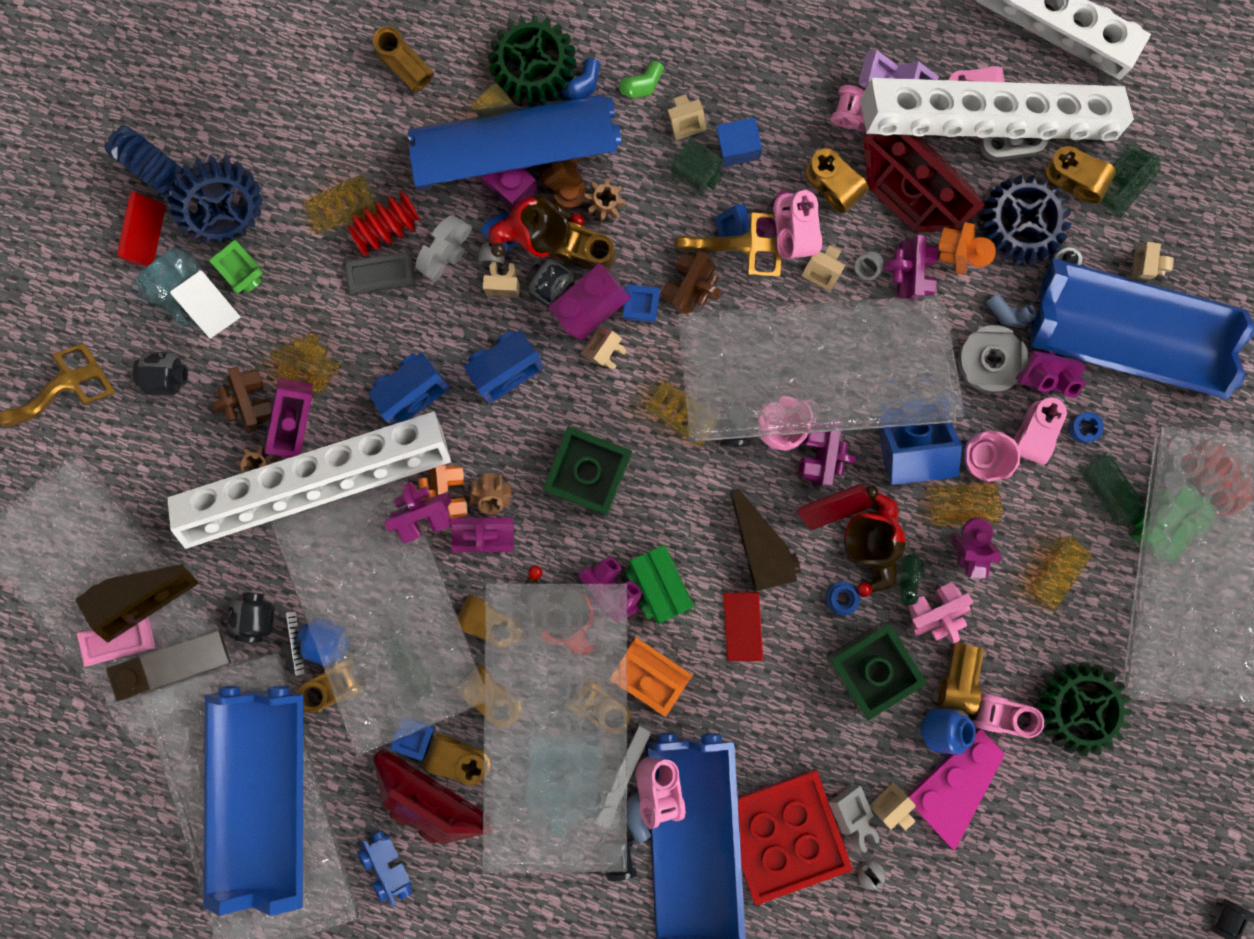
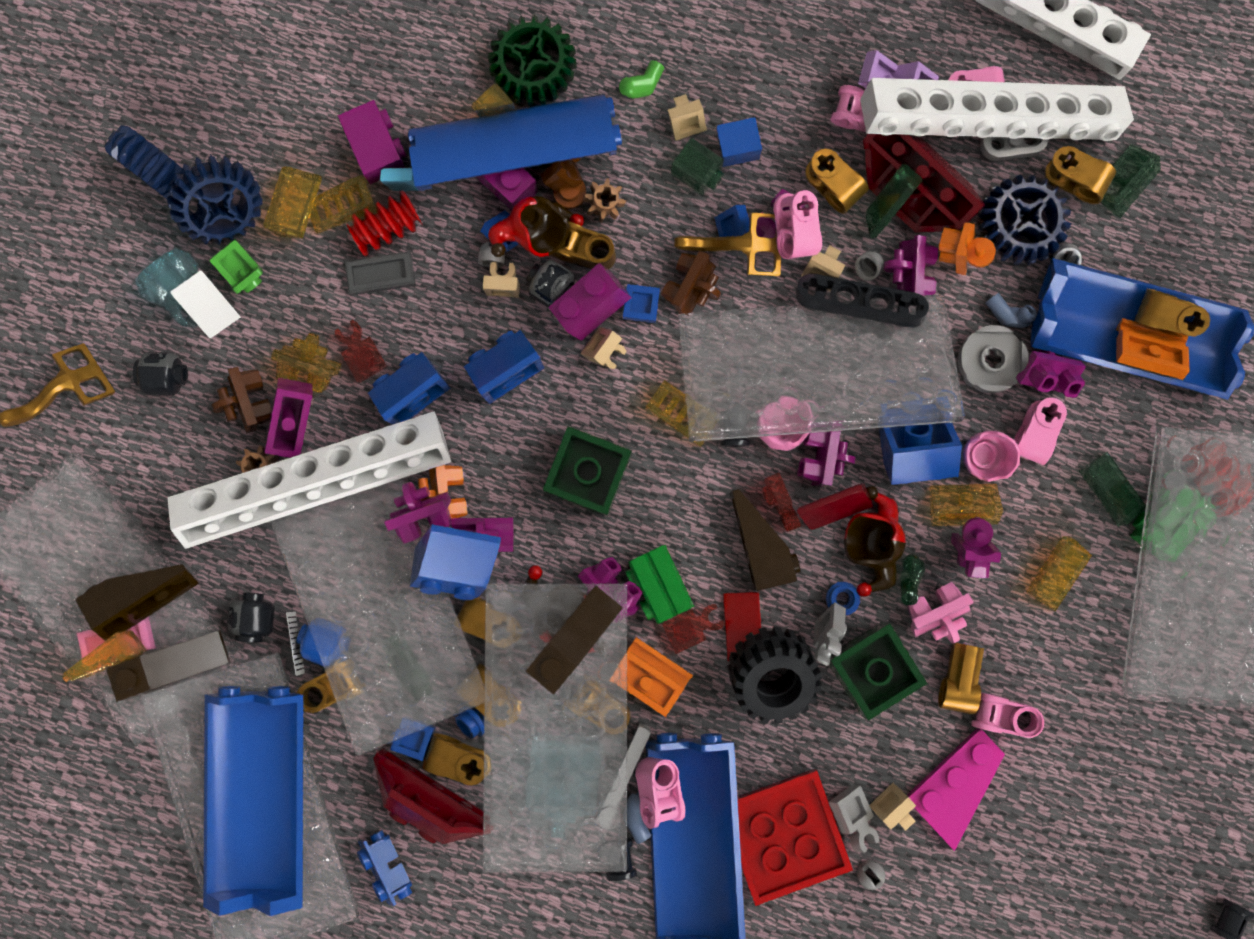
red slope [117,191,166,267] -> none
pearl gold piece [373,26,434,94] -> none
light grey plate [415,215,472,282] -> none
medium nougat gear [470,473,511,515] -> none
blue arm [561,58,600,100] -> none
blue head [920,707,976,755] -> none
dark green gear [1035,662,1133,757] -> none
blue bush [1068,412,1104,444] -> none
tan tile [1131,242,1174,283] -> none
none -> clear yellow slope [61,630,147,682]
none -> clear yellow slope [263,167,322,239]
none -> clear red plate [335,320,388,383]
none -> magenta brick [337,100,407,185]
none -> medium azure tile [380,168,424,191]
none -> slope [410,524,501,600]
none -> blue plate [455,706,486,739]
none -> dark brown slope [525,585,623,695]
none -> clear red plate [662,604,725,654]
none -> black tyre [728,626,822,724]
none -> clear red plate [761,473,802,532]
none -> black beam [796,274,929,328]
none -> light grey plate [813,602,847,666]
none -> clear green slope [866,164,922,238]
none -> orange plate [1116,318,1190,380]
none -> pearl gold piece [1134,288,1210,337]

